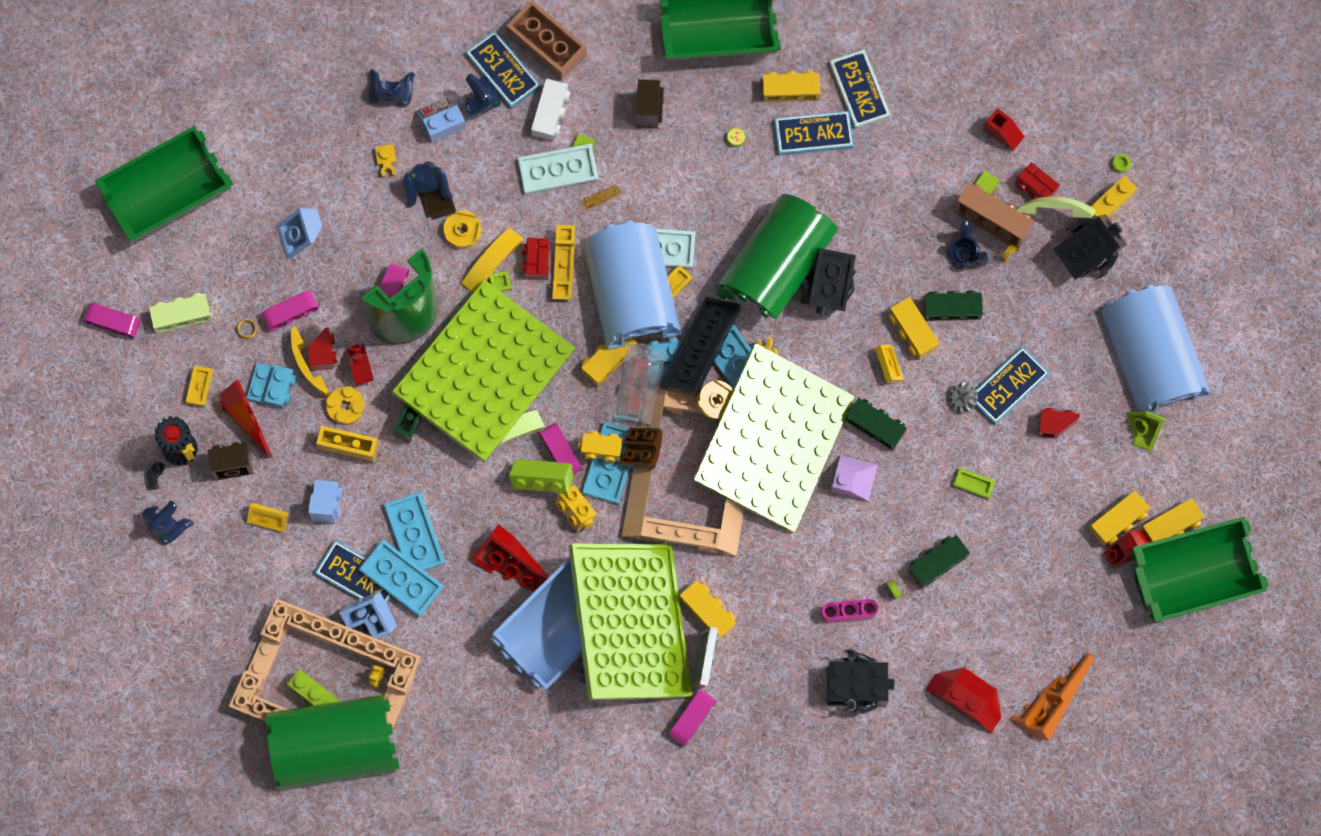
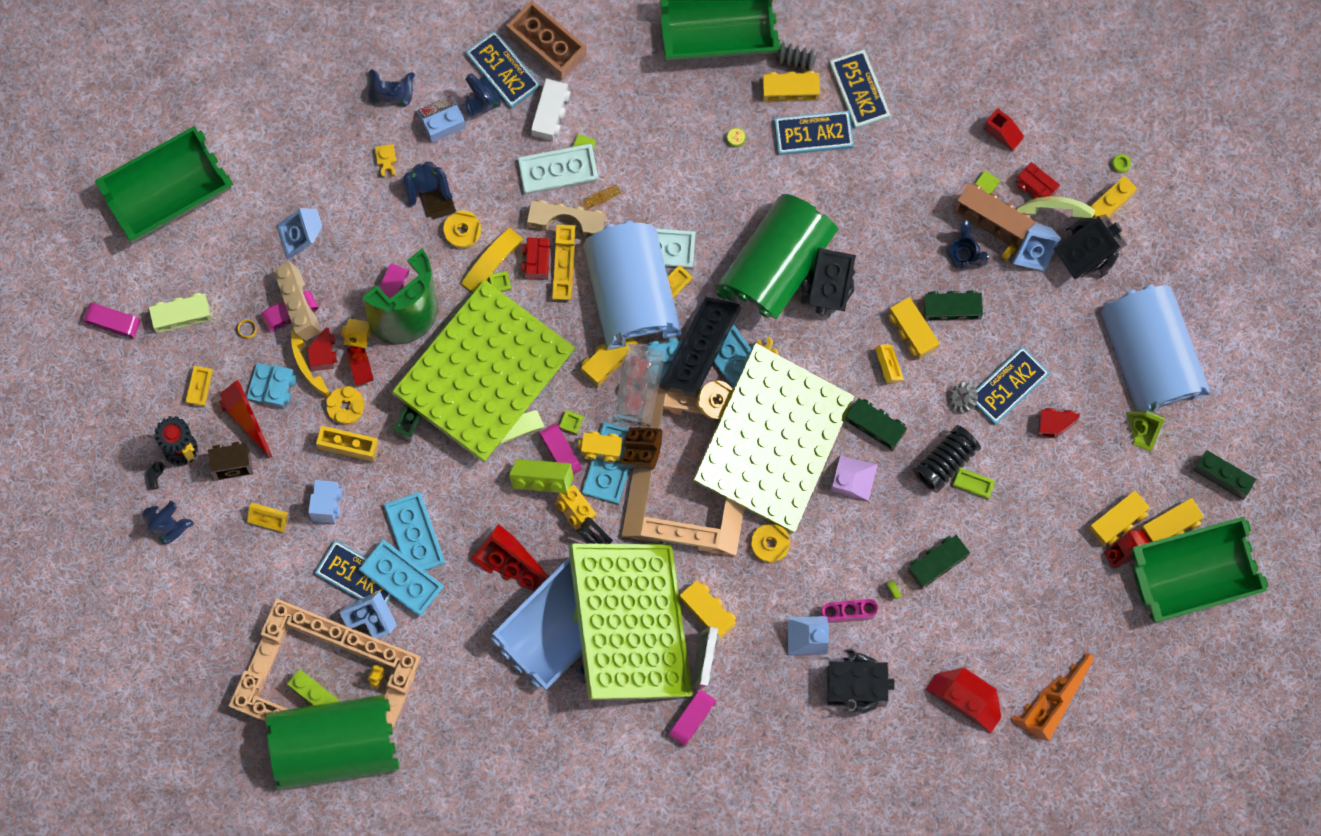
dark brown brick [636,79,664,128] -> none
none -> tan arch [273,261,322,341]
none -> yellow brick [341,319,371,348]
none -> tan arch [527,200,606,238]
none -> lime tile [559,410,584,435]
none -> black tile [576,517,613,544]
none -> yellow plate [751,524,790,564]
none -> dark grey piece [776,41,817,71]
none -> light blue slope [788,616,829,655]
none -> black piece [913,425,981,493]
none -> light blue slope [1013,224,1061,271]
none -> dark green brick [1193,450,1257,500]

